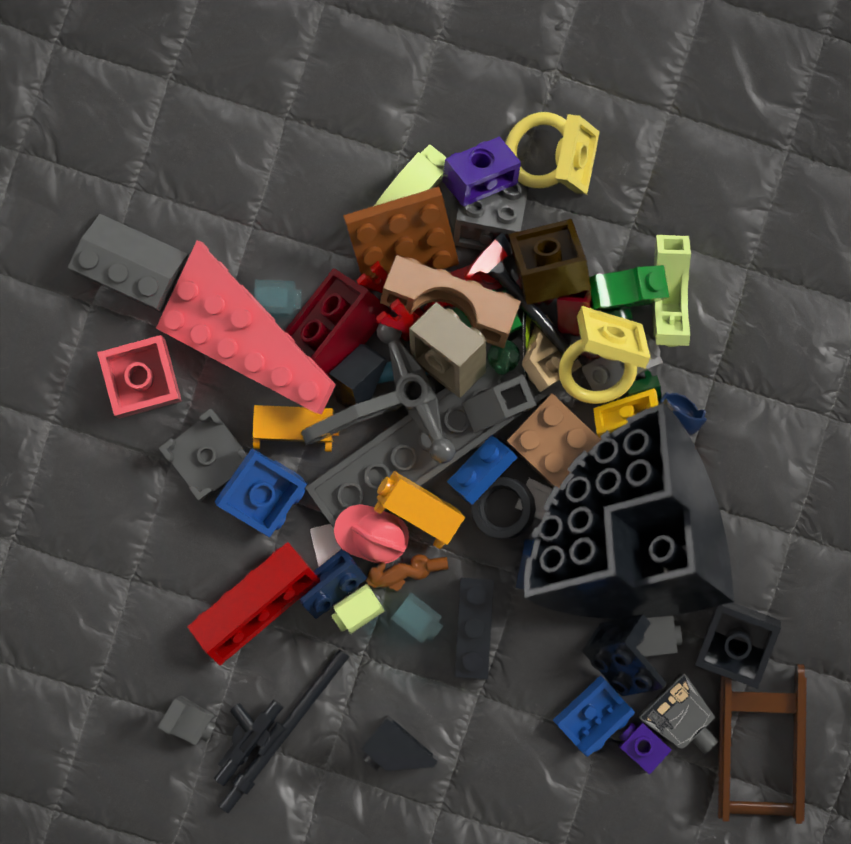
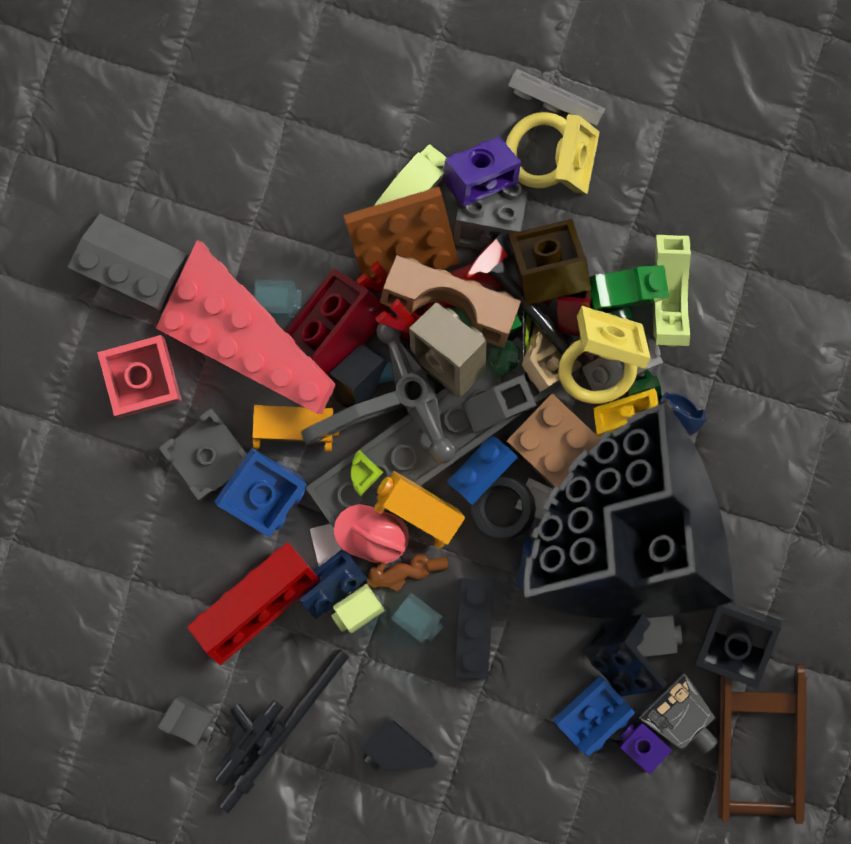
none -> lime tile [351,450,383,496]
none -> light grey plate [508,69,605,126]

